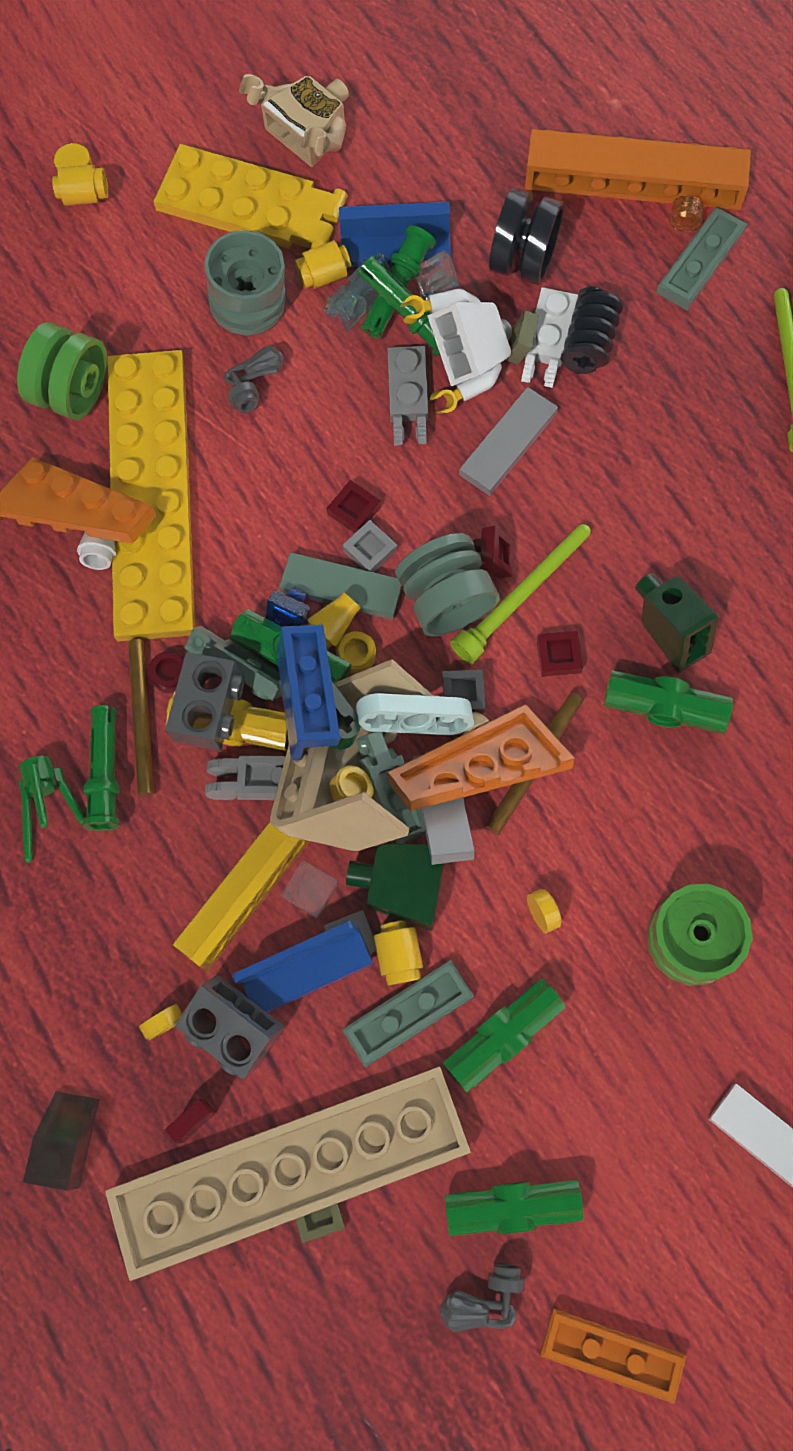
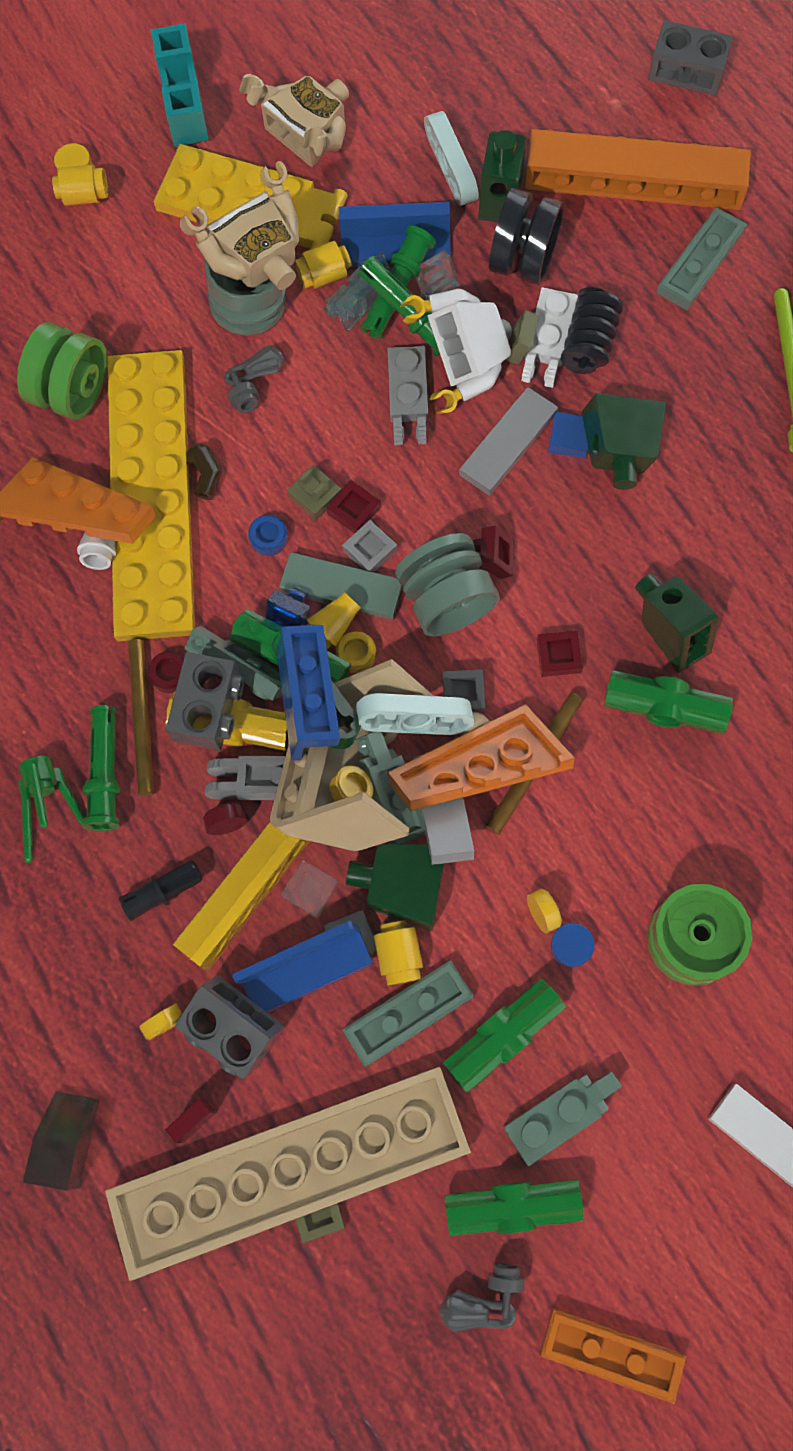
lime piece [450,524,591,664] -> none
clear orange bush [669,195,705,232] -> none
none -> black axle [119,861,203,921]
none -> teal arch [150,23,209,147]
none -> tan torso [180,161,299,290]
none -> dark brown arm [186,443,222,500]
none -> dark red tile [203,803,247,835]
none -> blue tile [248,515,288,556]
none -> olive tile [287,465,342,521]
none -> light aqua beam [424,111,479,206]
none -> dark green torso [478,130,526,222]
none -> sand green hinge [503,1072,622,1167]
none -> blue tile [548,412,588,459]
none -> blue tile [551,923,594,968]
none -> dark green torso [582,393,666,490]
none -> dark grey brick [648,20,733,96]

